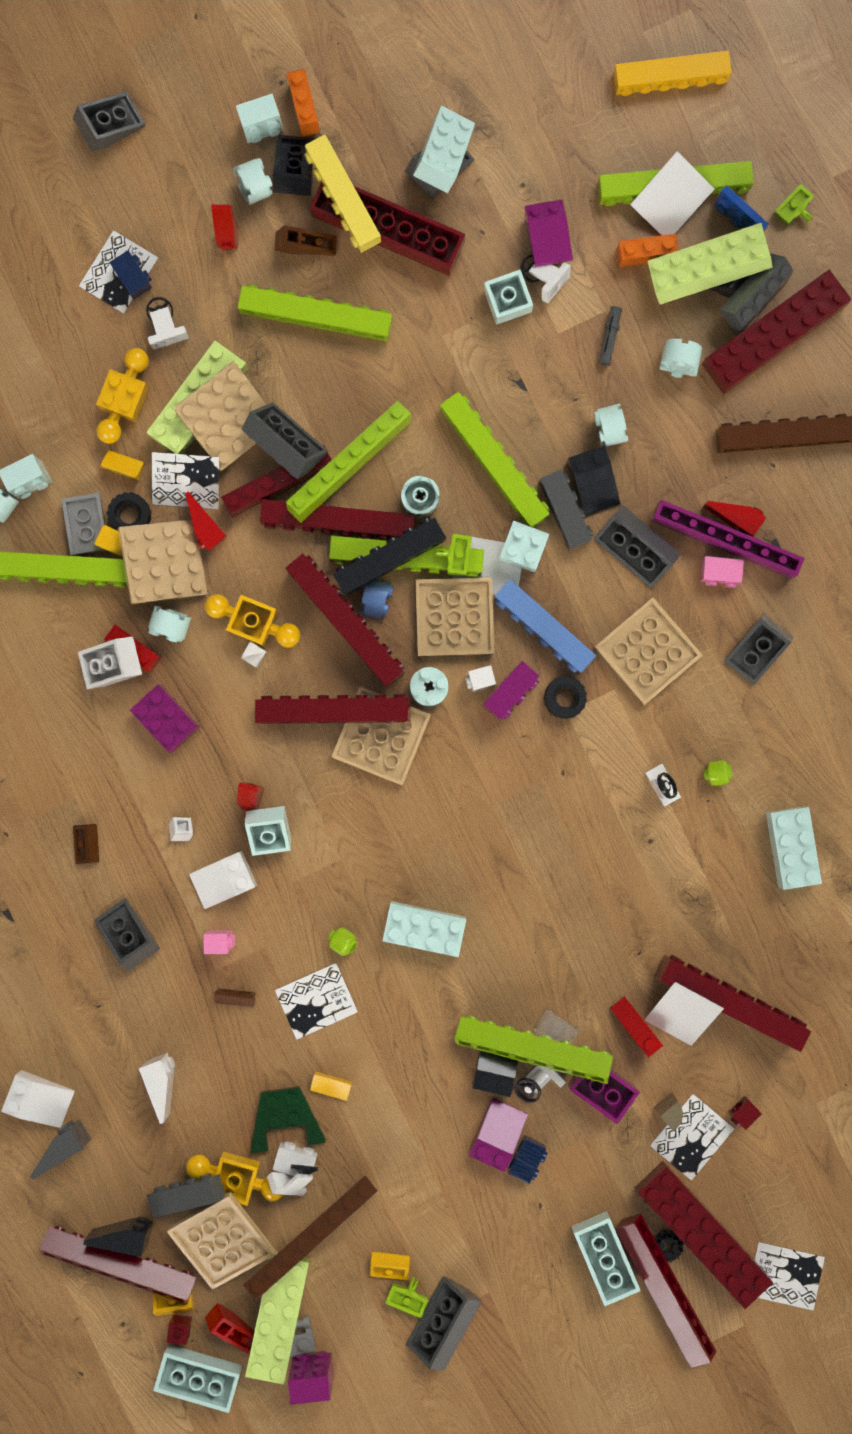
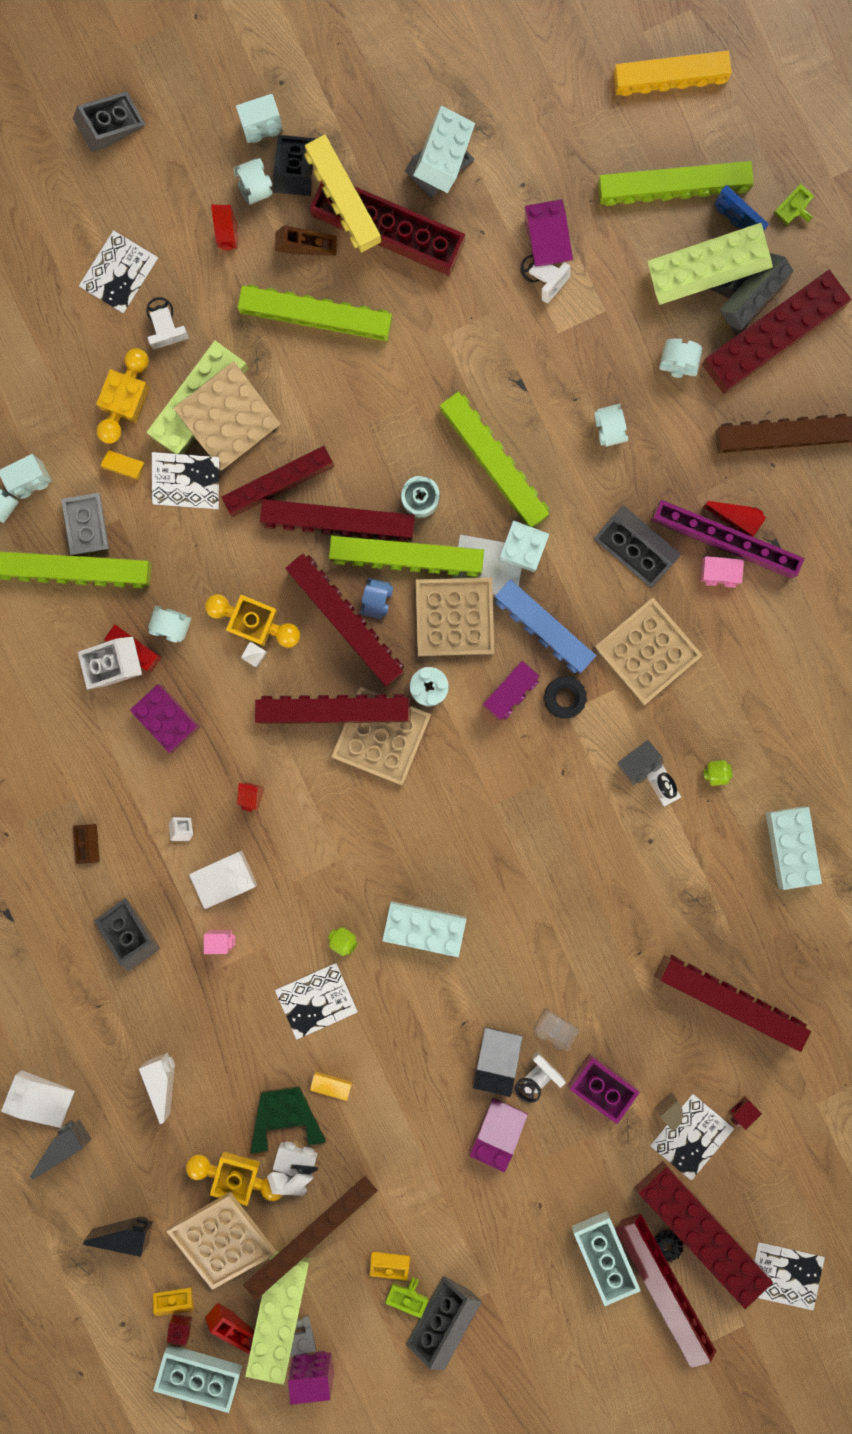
brick [39,1226,196,1304] -> none
yellow slope [94,525,123,558] -> none
black tyre [107,492,152,531] -> none
dark blue brick [109,250,152,300] -> none
tan plate [118,520,208,604] -> none
dark grey brick [147,1173,225,1218] -> none
red slope [185,492,227,551] -> none
reddish brown slope [215,988,256,1007] -> none
dark grey slope [241,402,328,479] -> none
light aqua brick [245,806,291,856] -> none
orange brick [286,68,320,137] -> none
lime brick [286,401,411,523] -> none
black brick [333,517,446,597] -> none
lime plate [436,534,472,576] -> none
lime brick [455,1016,613,1084] -> none
white brick [465,665,496,692] -> none
light aqua brick [483,270,533,325] -> none
dark blue brick [507,1135,548,1184] -> none
dark grey brick [539,469,593,551] -> none
black slope [566,446,621,516] -> none
dark grey pin [598,306,622,366] -> none
red slope [610,996,663,1058] -> none
orange brick [617,234,679,267] -> none
white sticker [630,151,714,235] -> none
white sticker [644,982,724,1046] -> none
dark grey slope [724,613,793,685] -> none
none -> dark grey brick [618,740,664,786]

